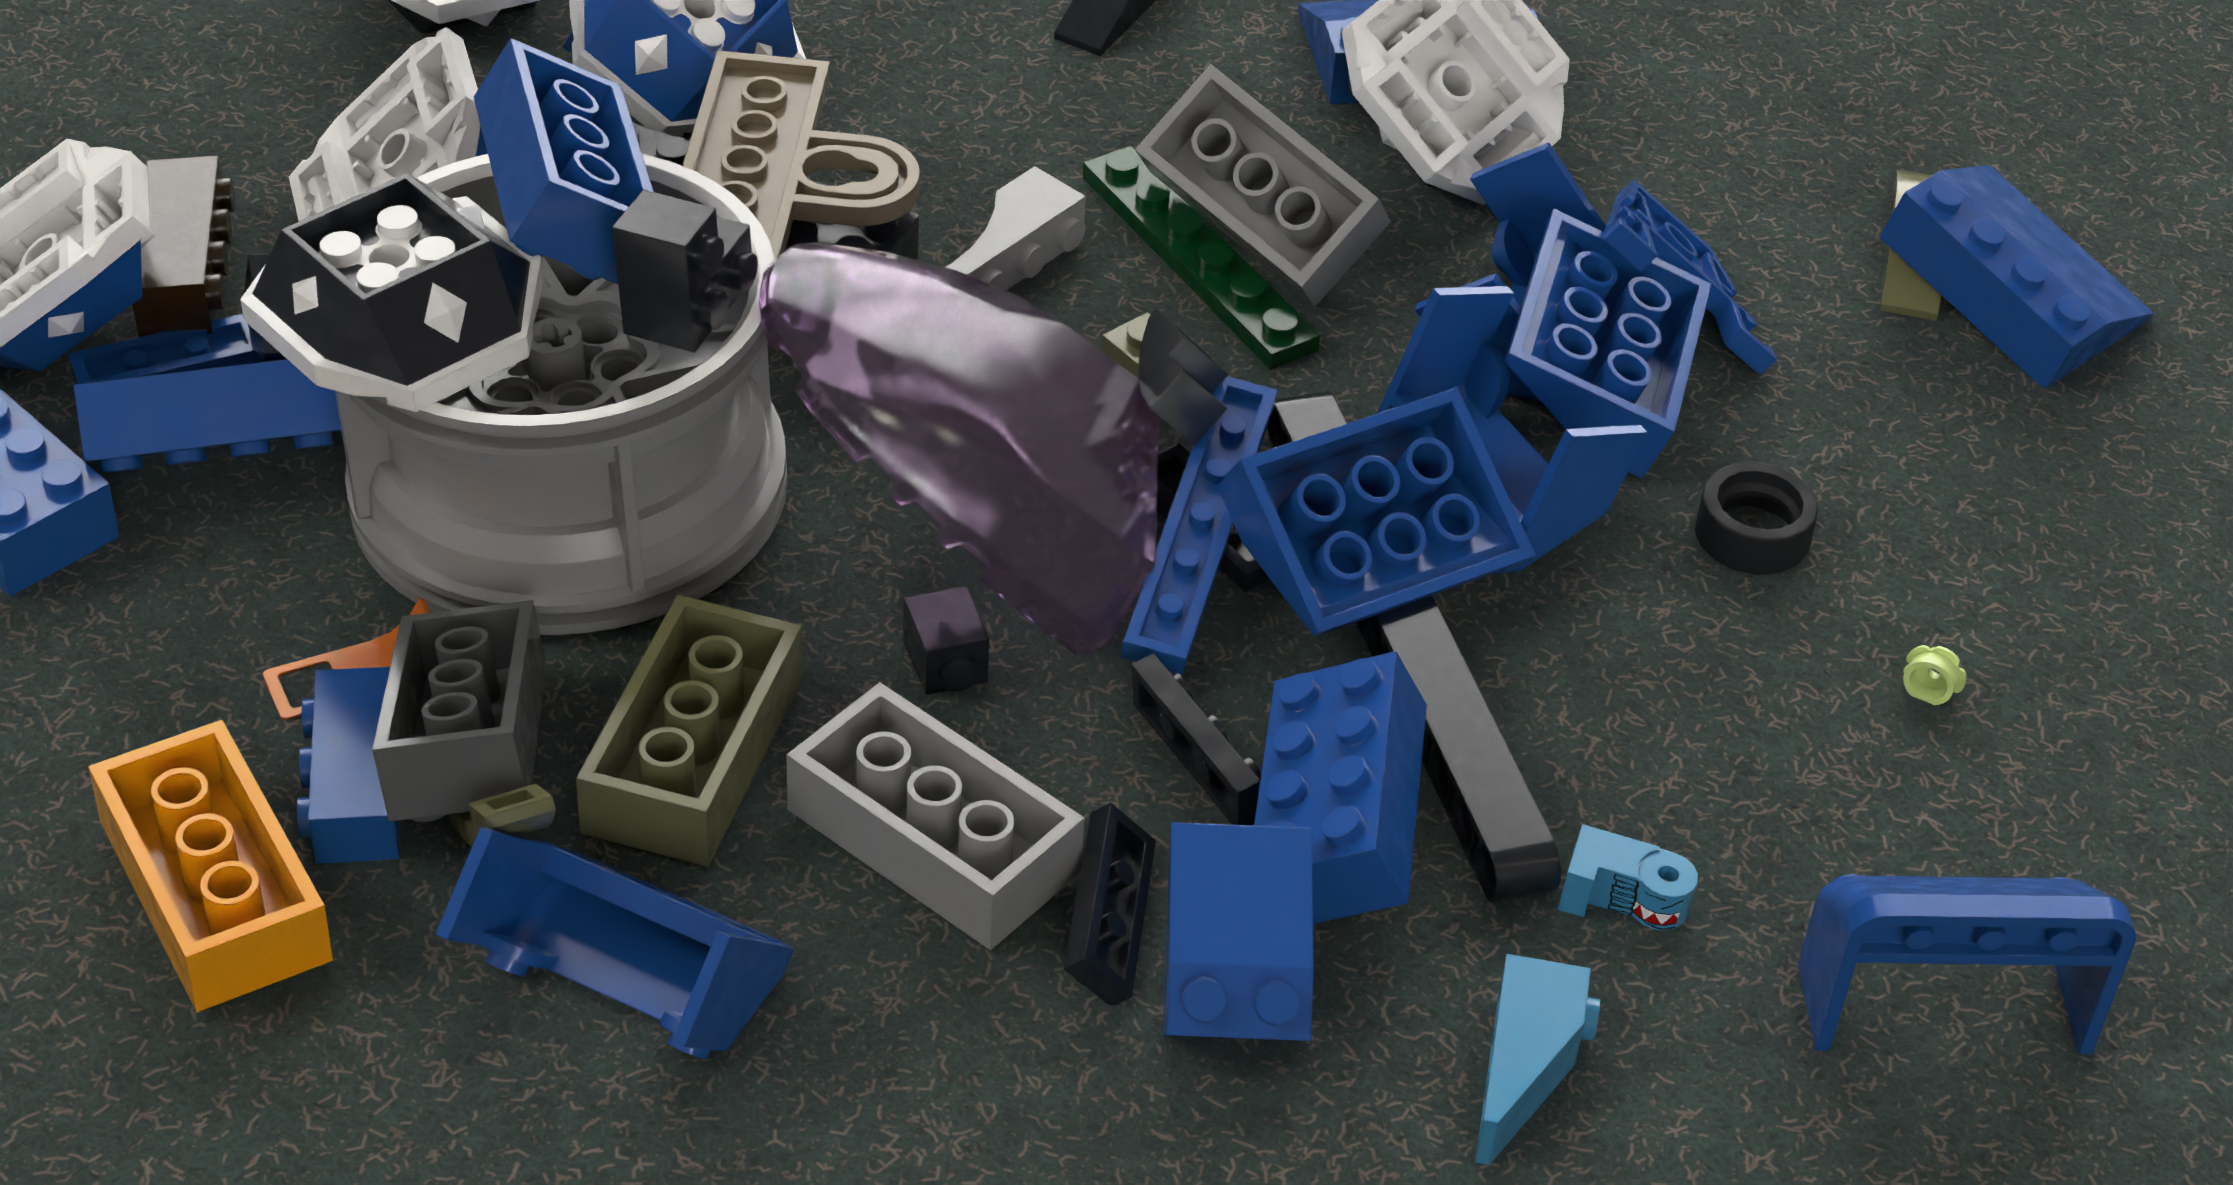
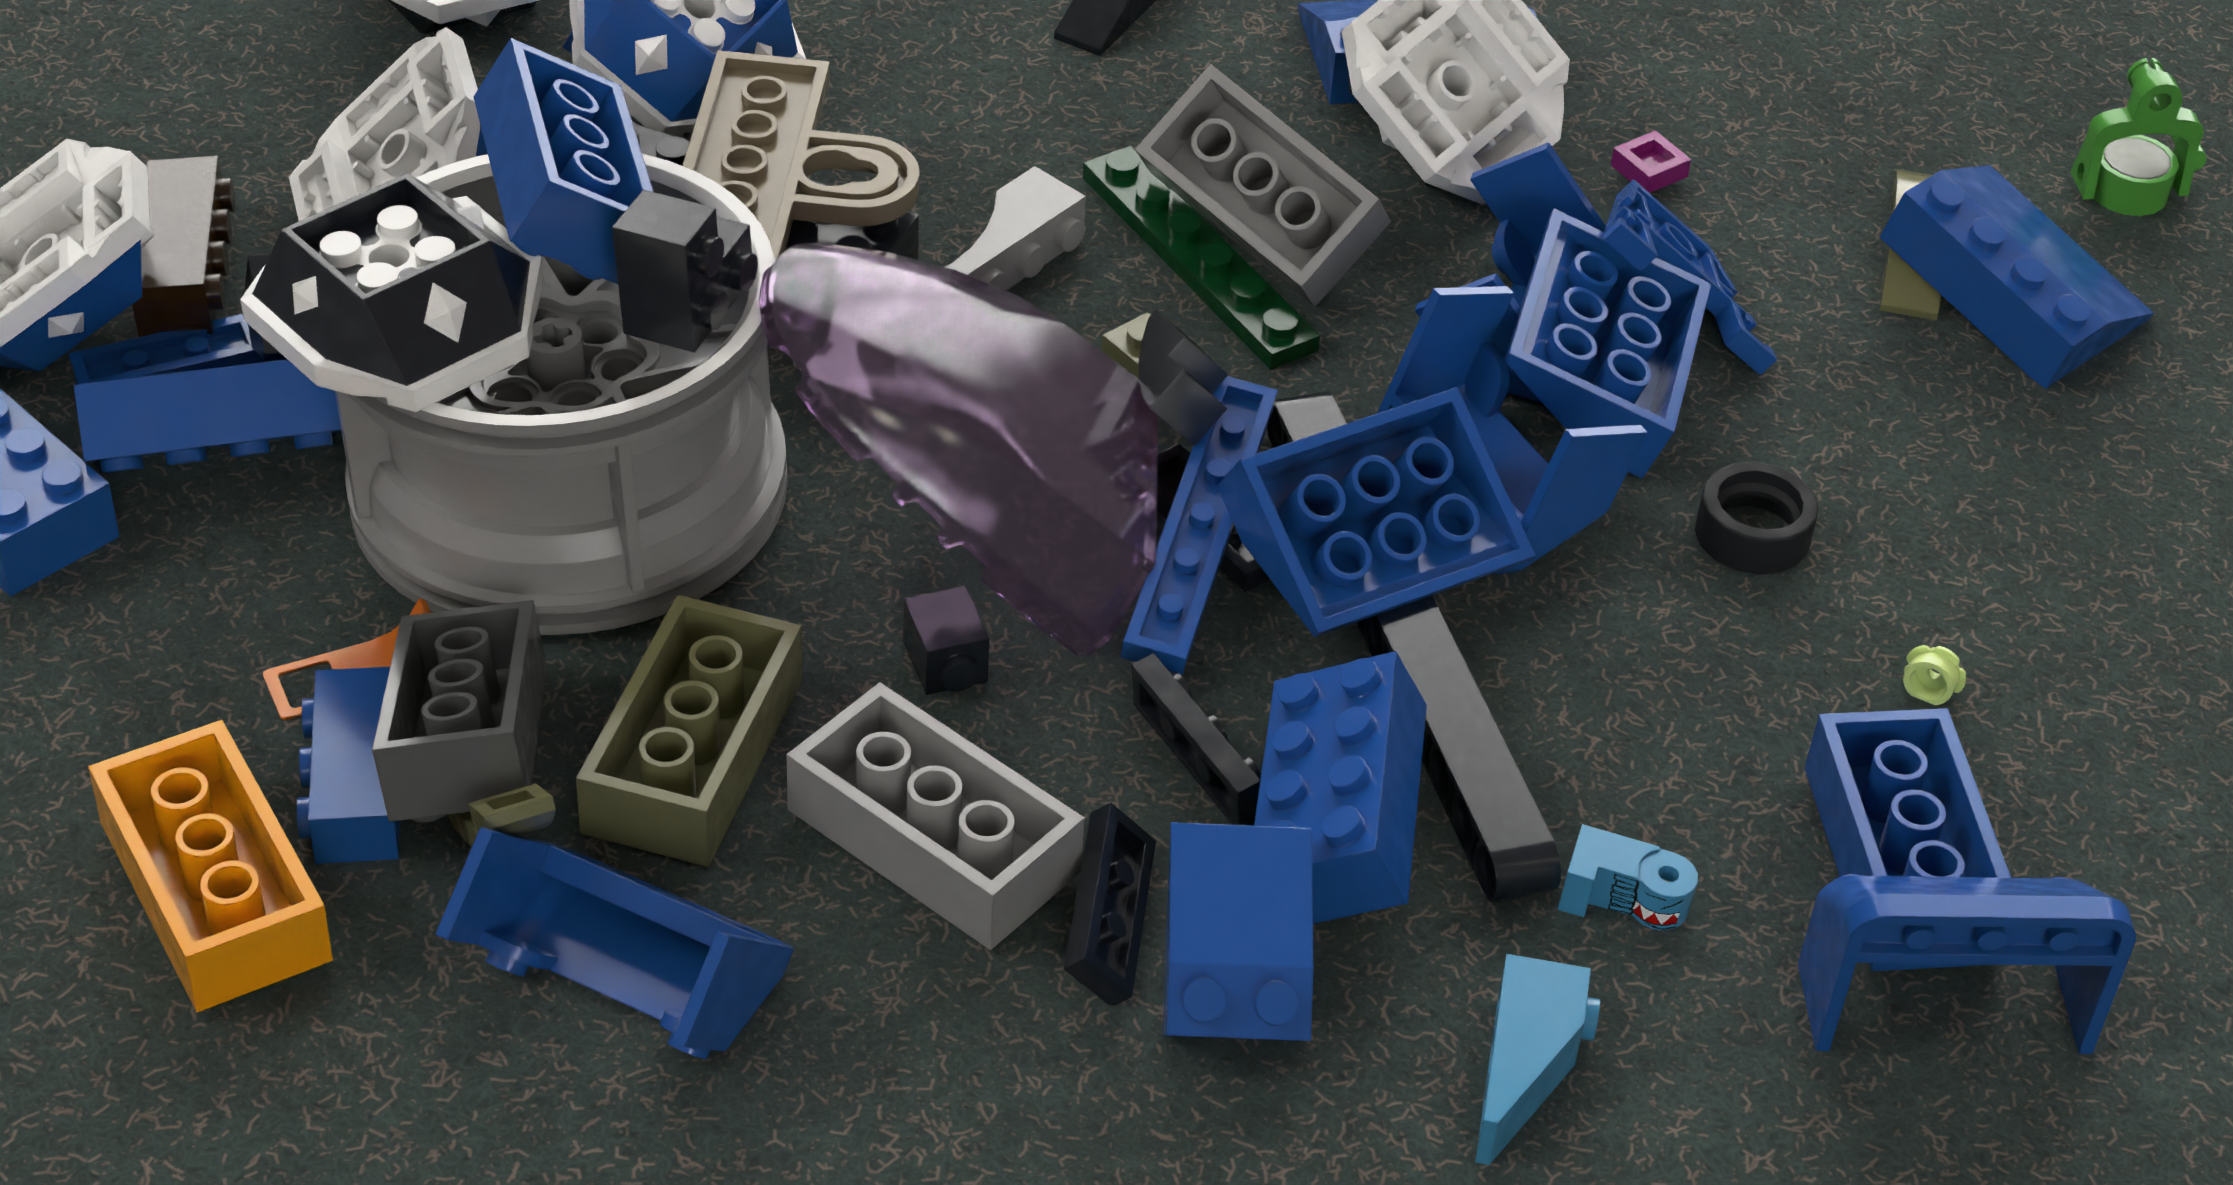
none -> magenta plate [1610,130,1692,193]
none -> blue brick [1804,708,2011,971]
none -> bright green piece [2070,58,2207,216]

